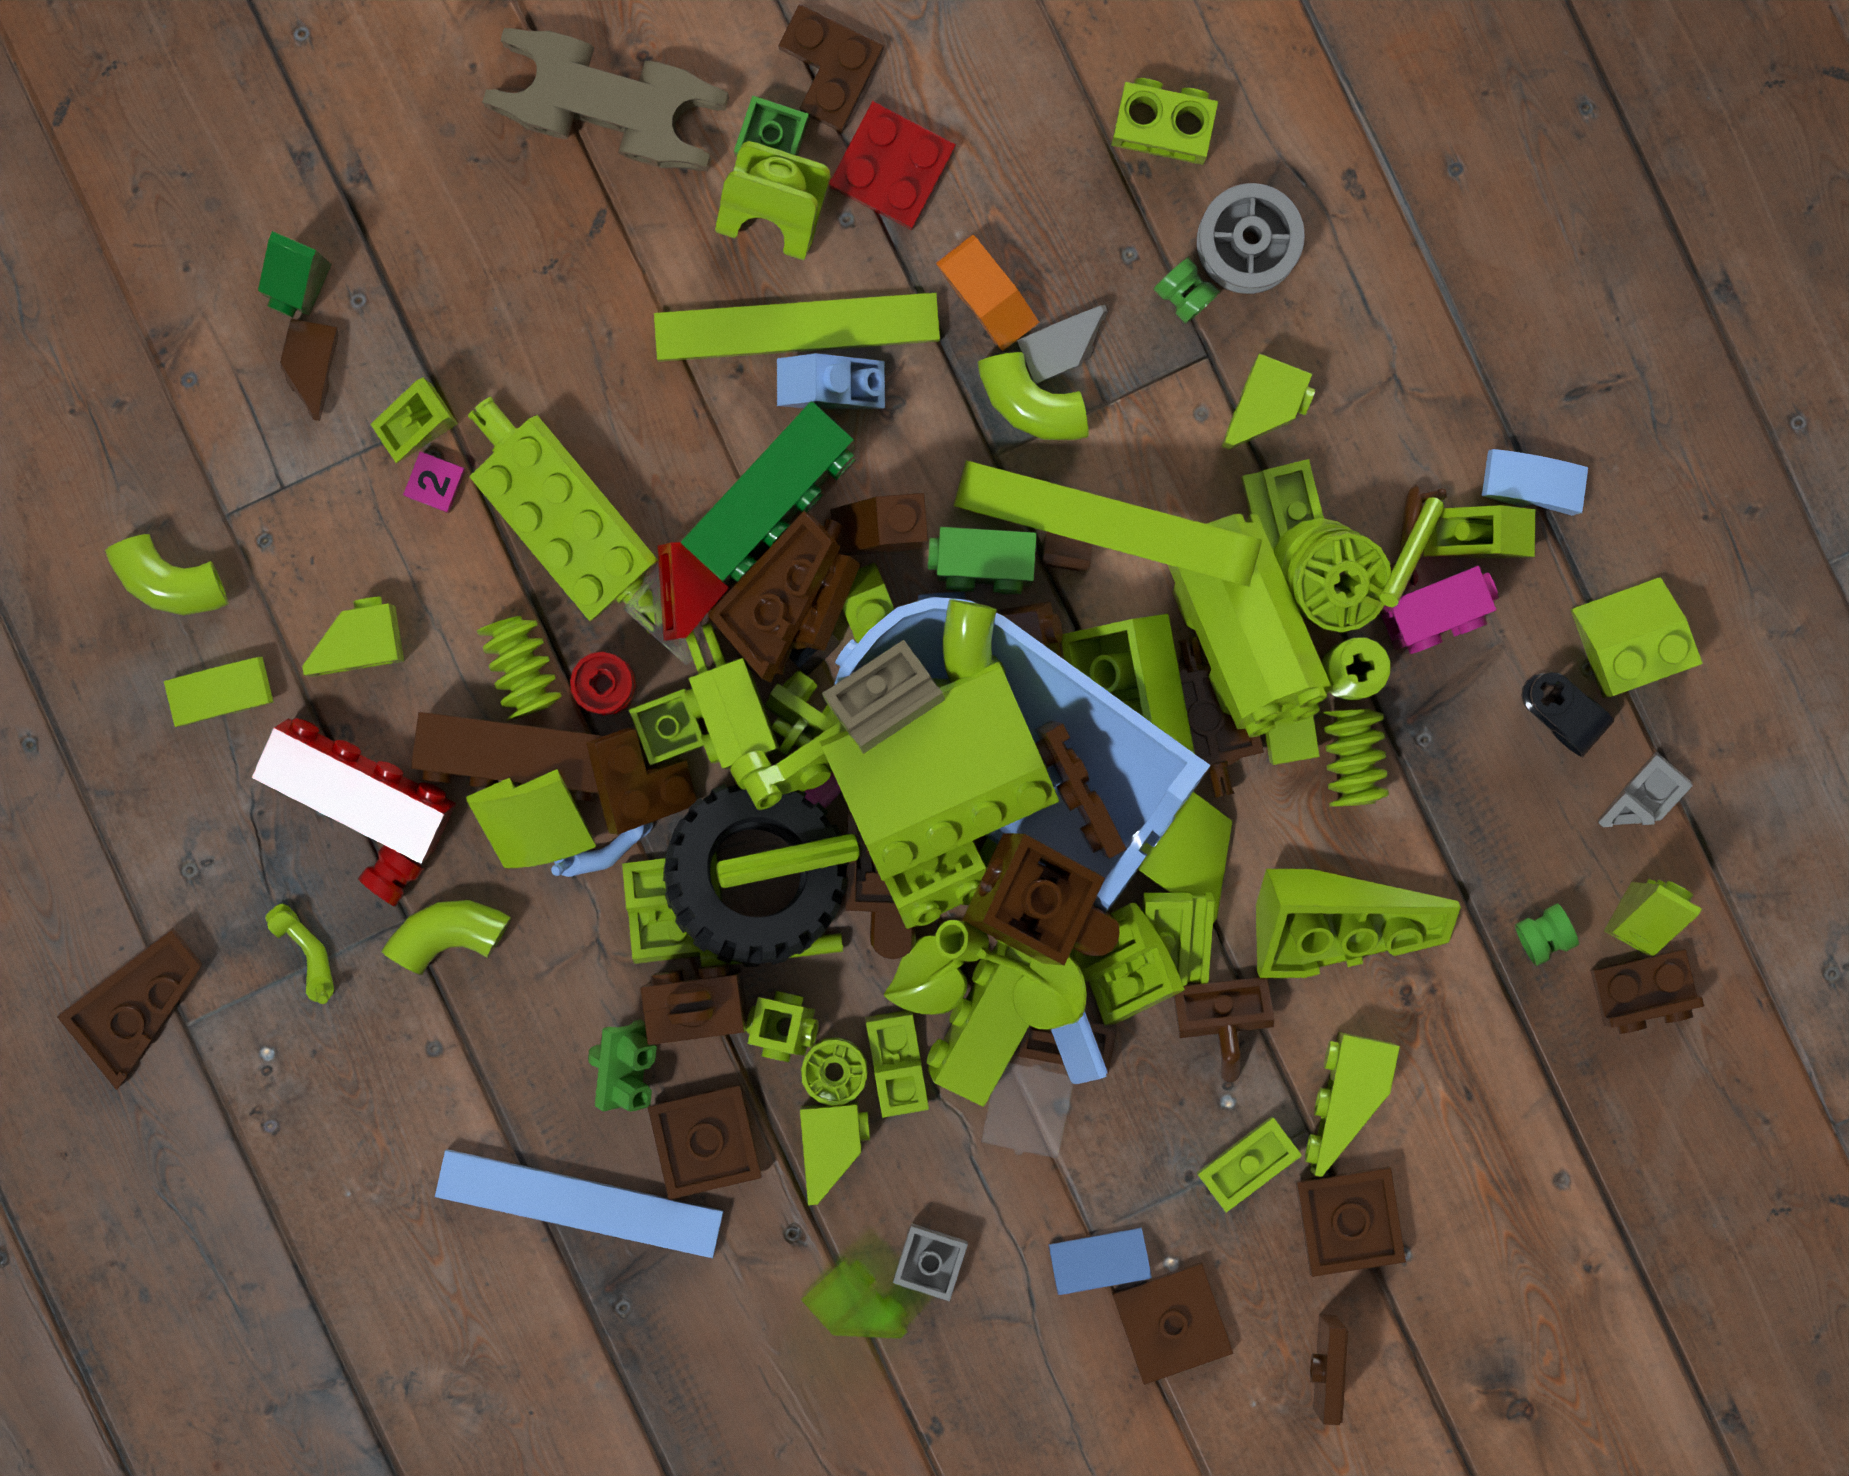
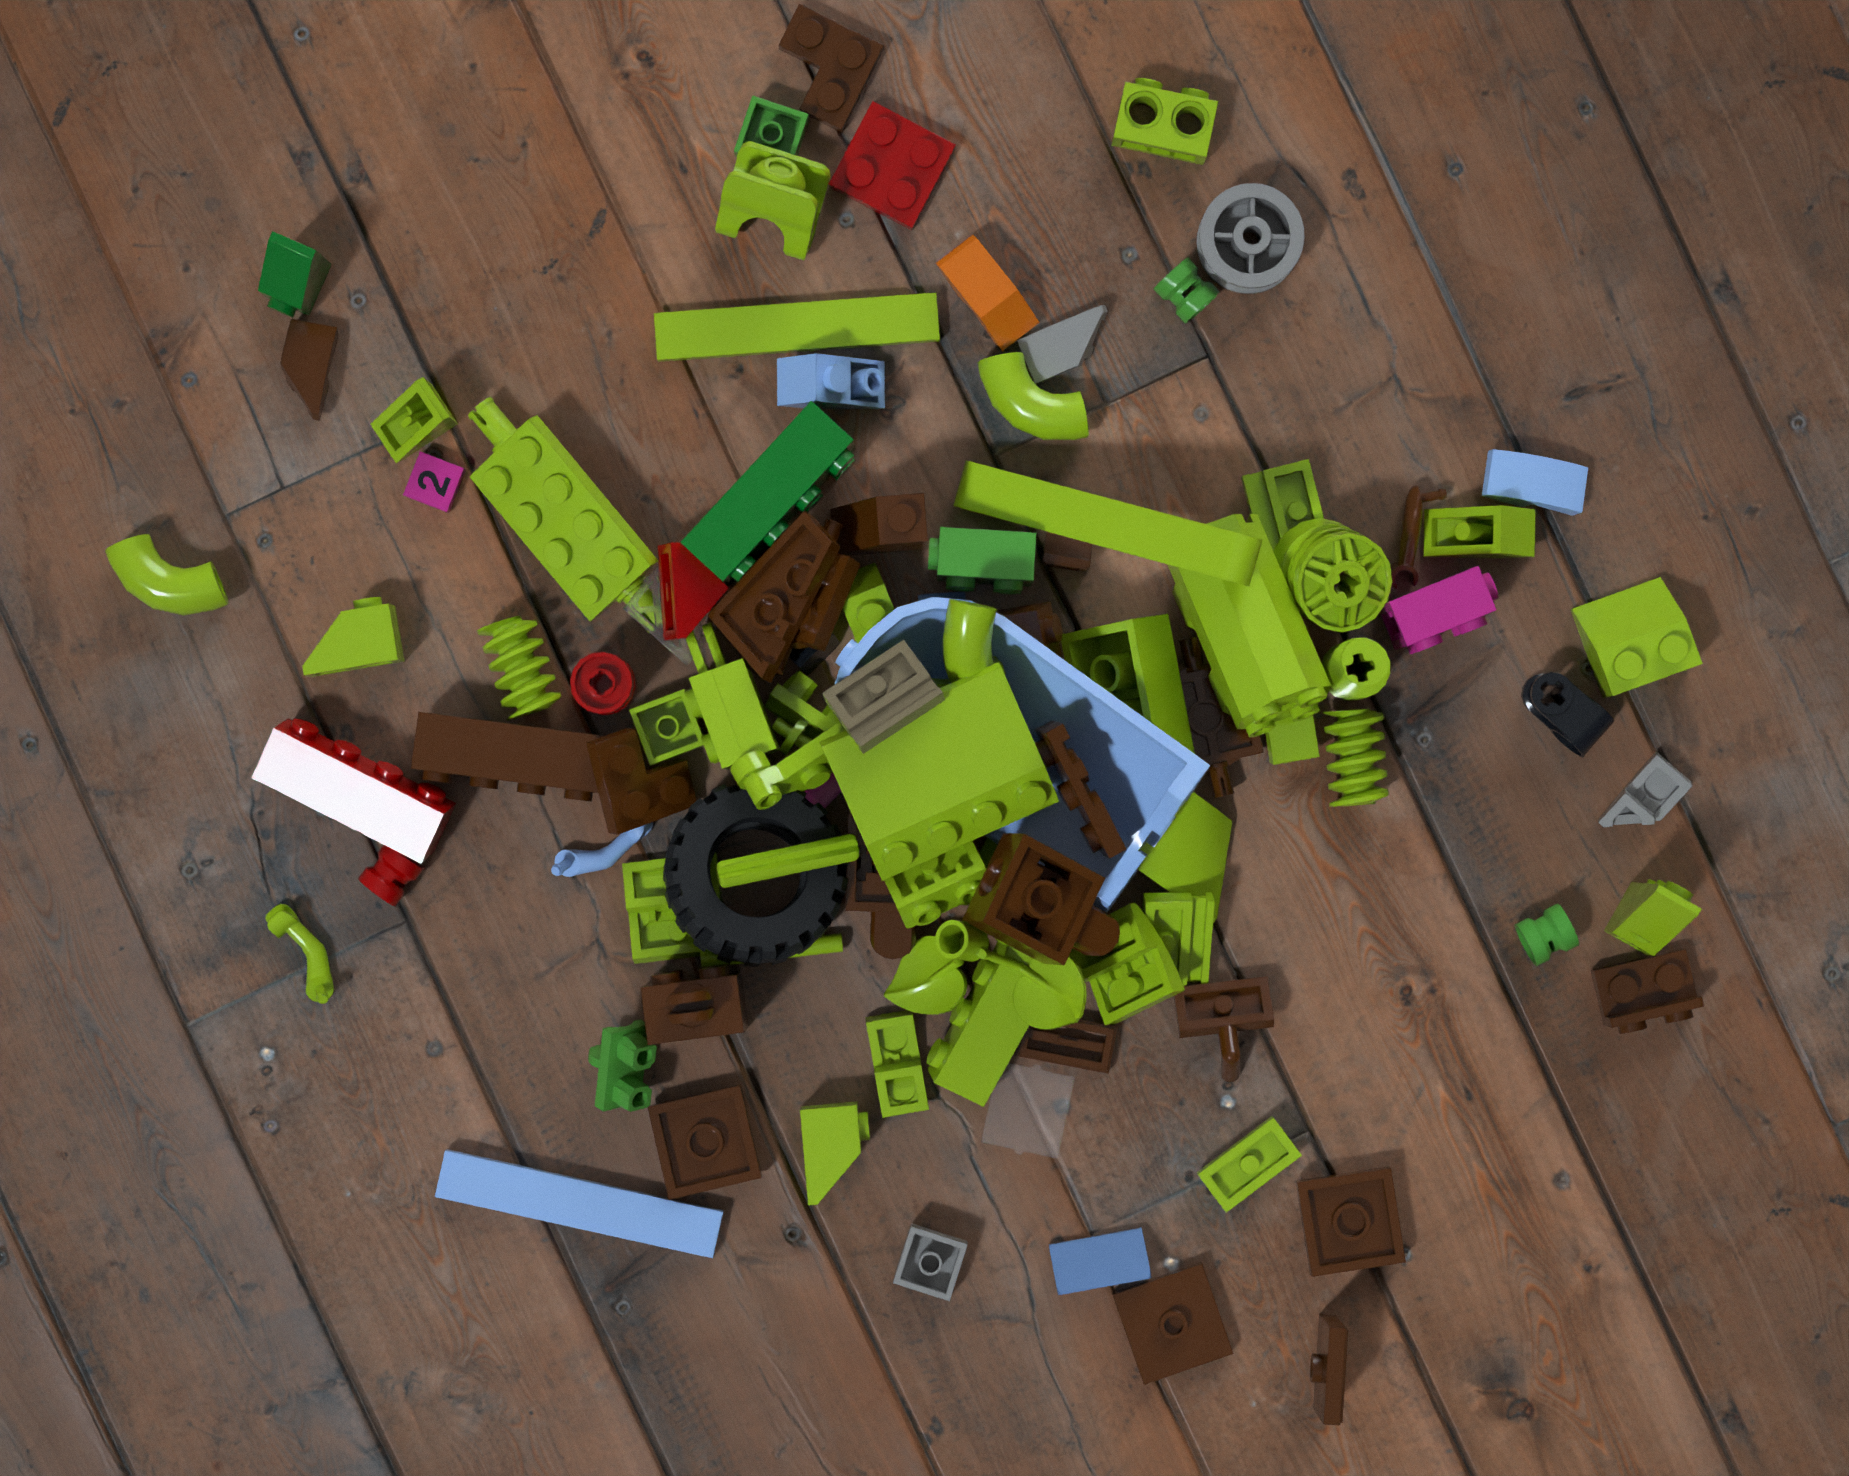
reddish brown wing [57,927,202,1090] -> none
lime slope [163,657,274,727] -> none
lime cylinder [381,900,512,975] -> none
lime slope [466,769,596,868] -> none
dark tan piece [482,28,729,172] -> none
lime brick [746,991,819,1062] -> none
lime wheel [801,1037,868,1106] -> none
clear neon green slope [801,1255,908,1339] -> none
light blue slope [1051,1011,1108,1084] -> none
lime slope [1221,353,1316,450] -> none
lime wedge [1256,869,1461,978] -> none
lime slope [1305,1032,1400,1177] -> none
lime bar [1380,497,1444,607] -> none

